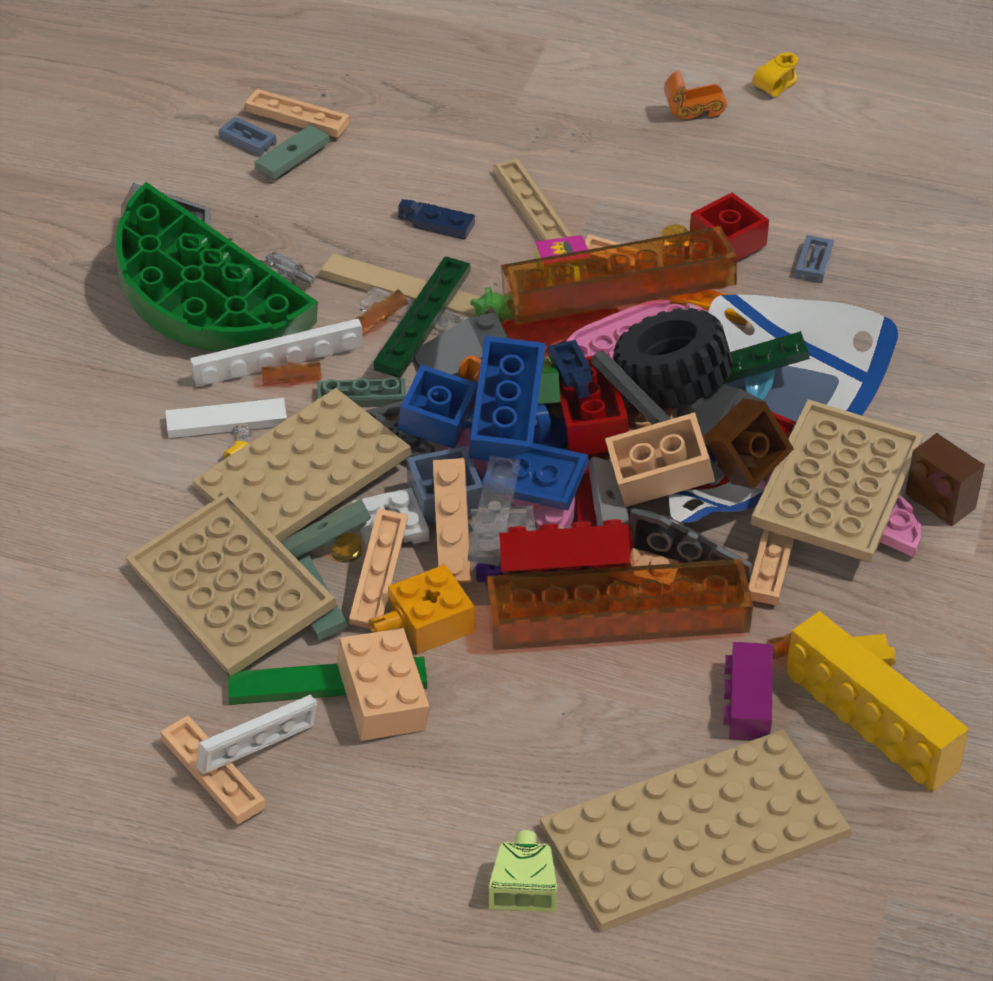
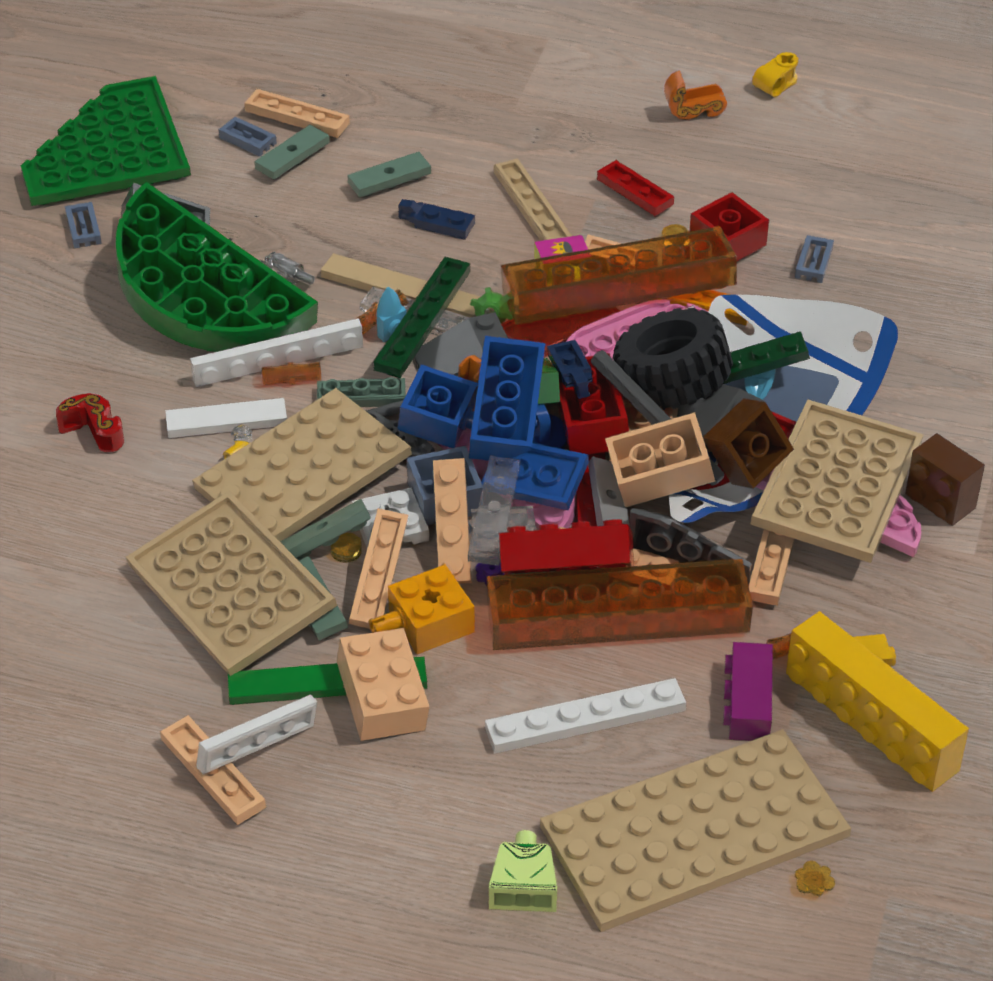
none -> green plate [20,76,191,206]
none -> red animal [56,393,124,452]
none -> sand blue tile [65,202,102,249]
none -> sand green tile [347,152,431,197]
none -> medium azure plate [376,287,407,342]
none -> white plate [485,678,686,754]
none -> red plate [597,160,674,216]
none -> clear yellow plant [795,861,835,897]

